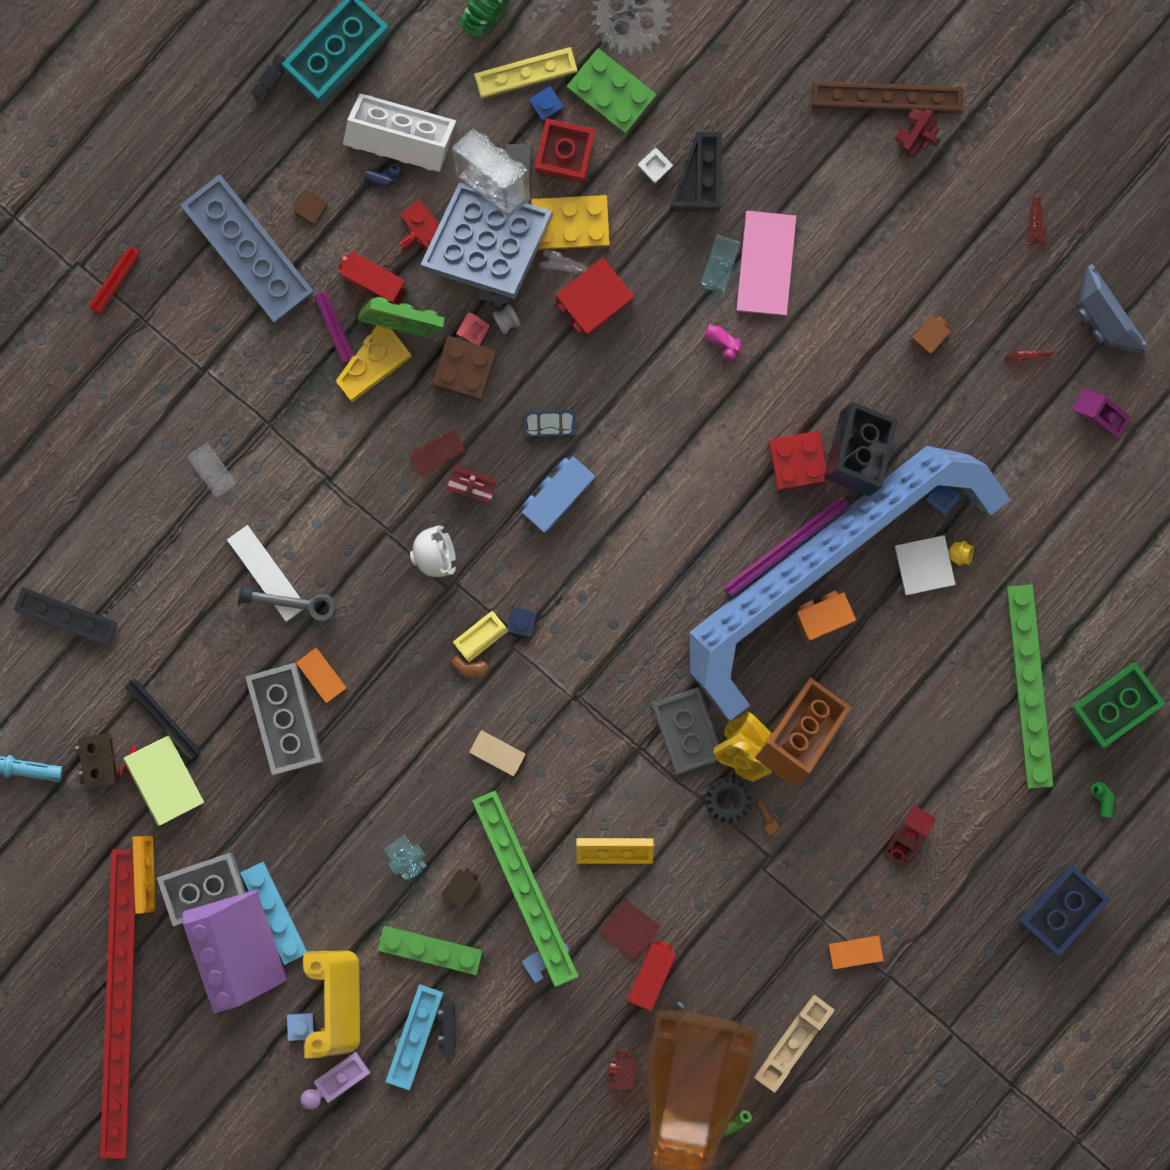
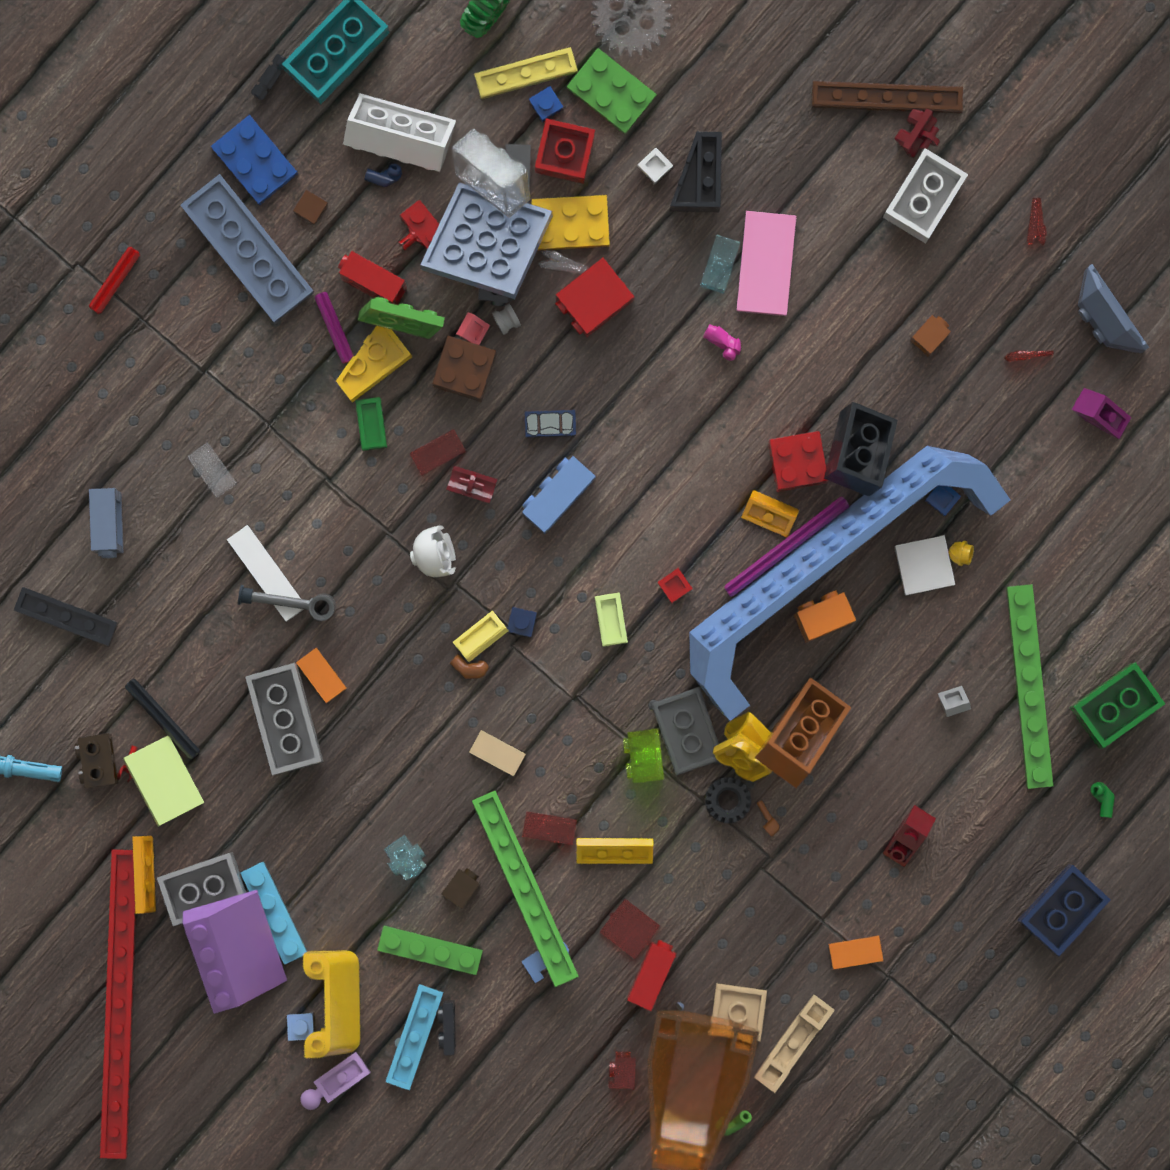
none -> sand blue window [89,488,124,558]
none -> blue plate [211,115,298,205]
none -> green tile [355,397,387,451]
none -> clear red plate [522,812,577,845]
none -> yellowish green tile [595,593,628,647]
none -> clear neon green slope [623,728,664,783]
none -> red plate [657,568,693,604]
none -> tan tile [709,983,767,1041]
none -> light orange slope [741,490,799,537]
none -> white brick [883,148,968,243]
none -> light grey plate [938,686,971,717]

